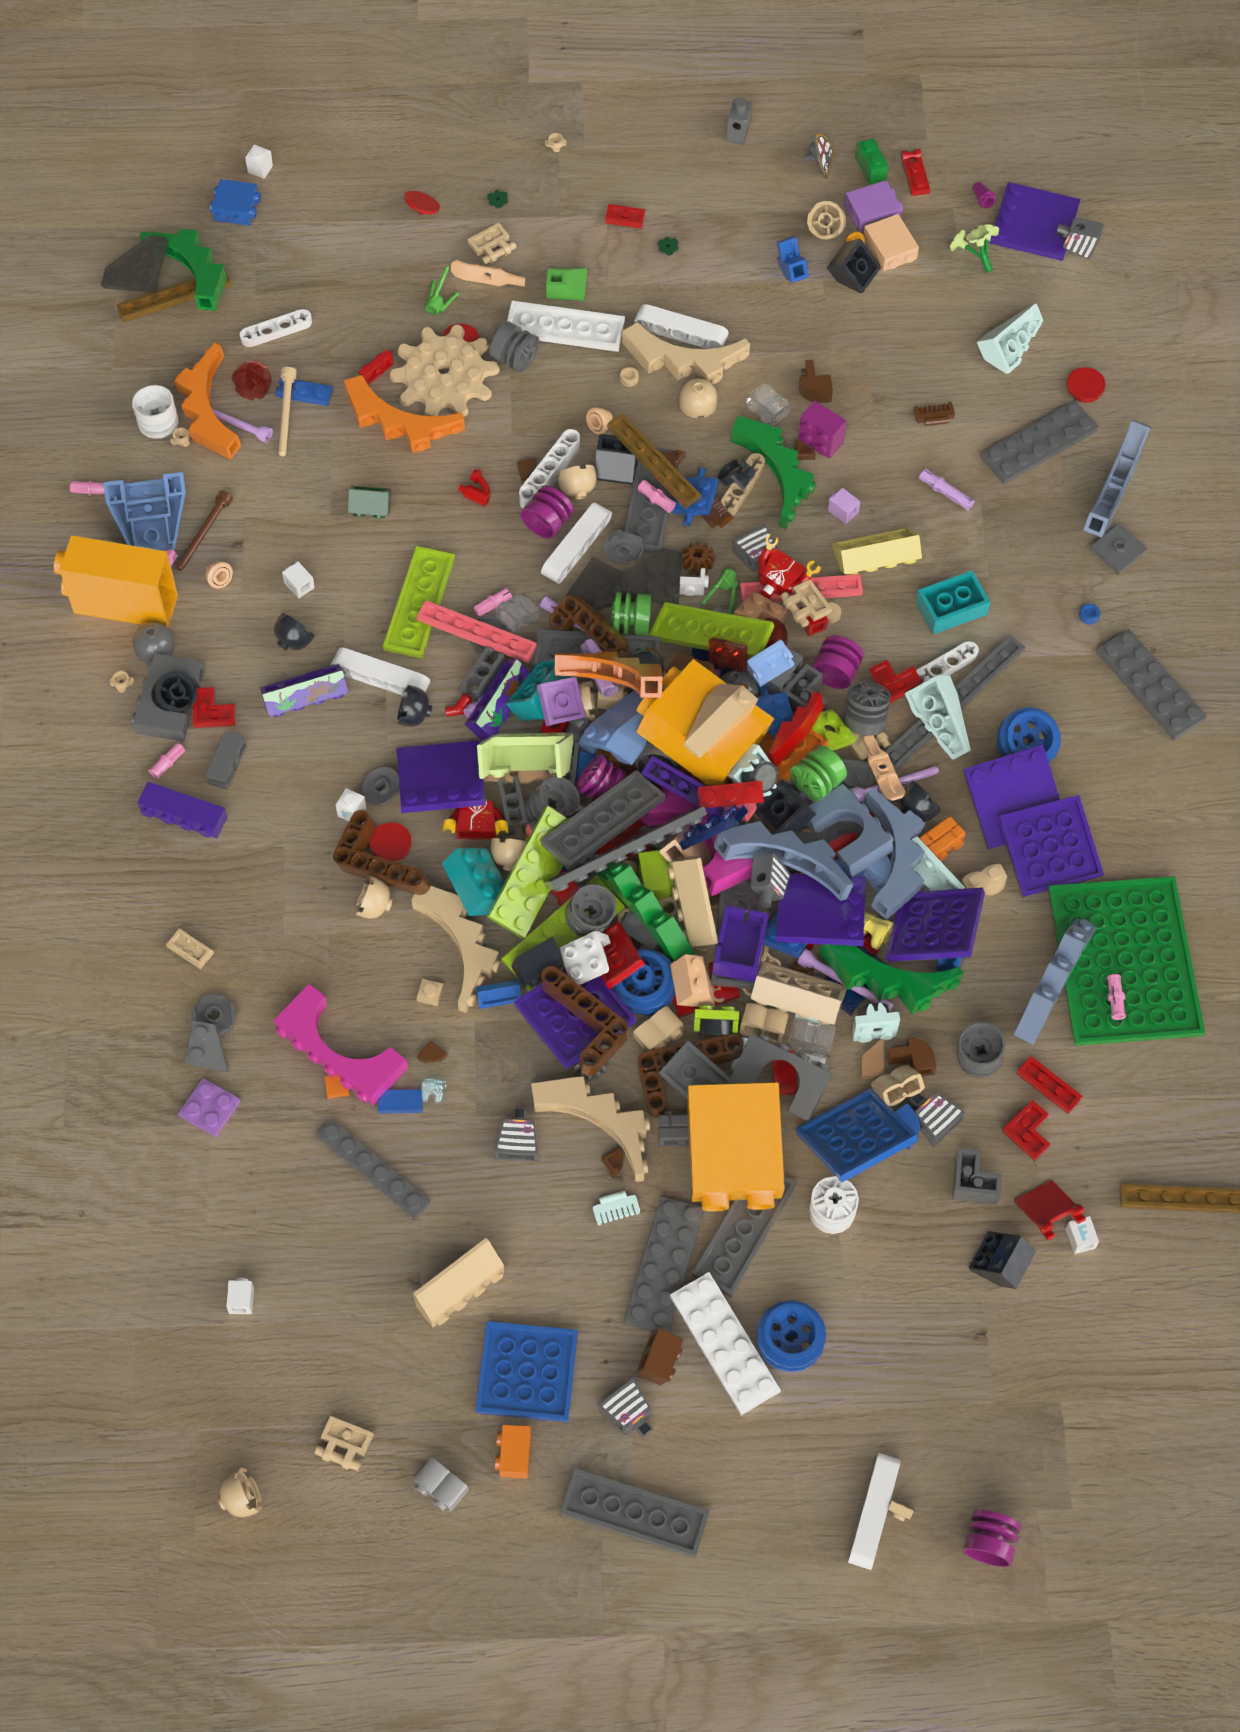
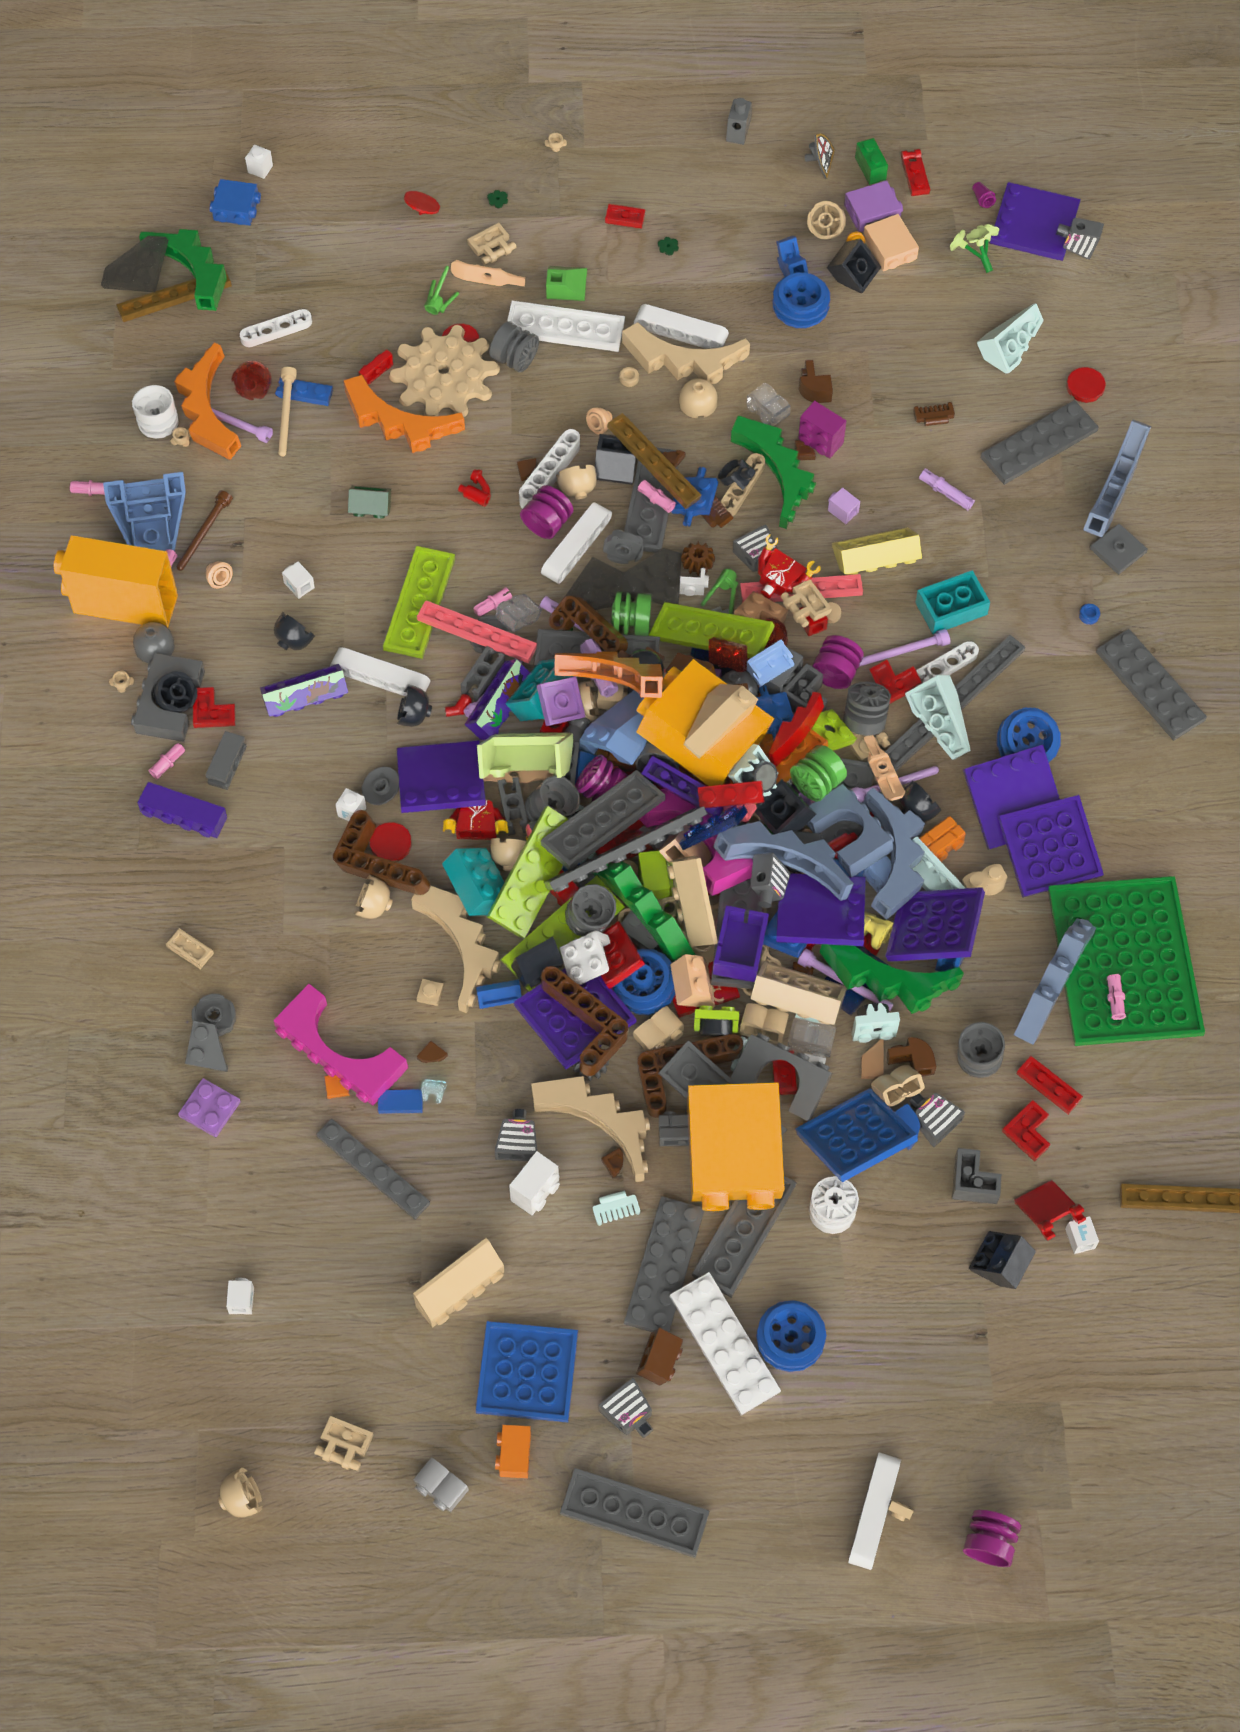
none -> white brick [509,1151,560,1215]
none -> blue wheel [772,272,830,328]
none -> lavender piece [859,629,950,667]

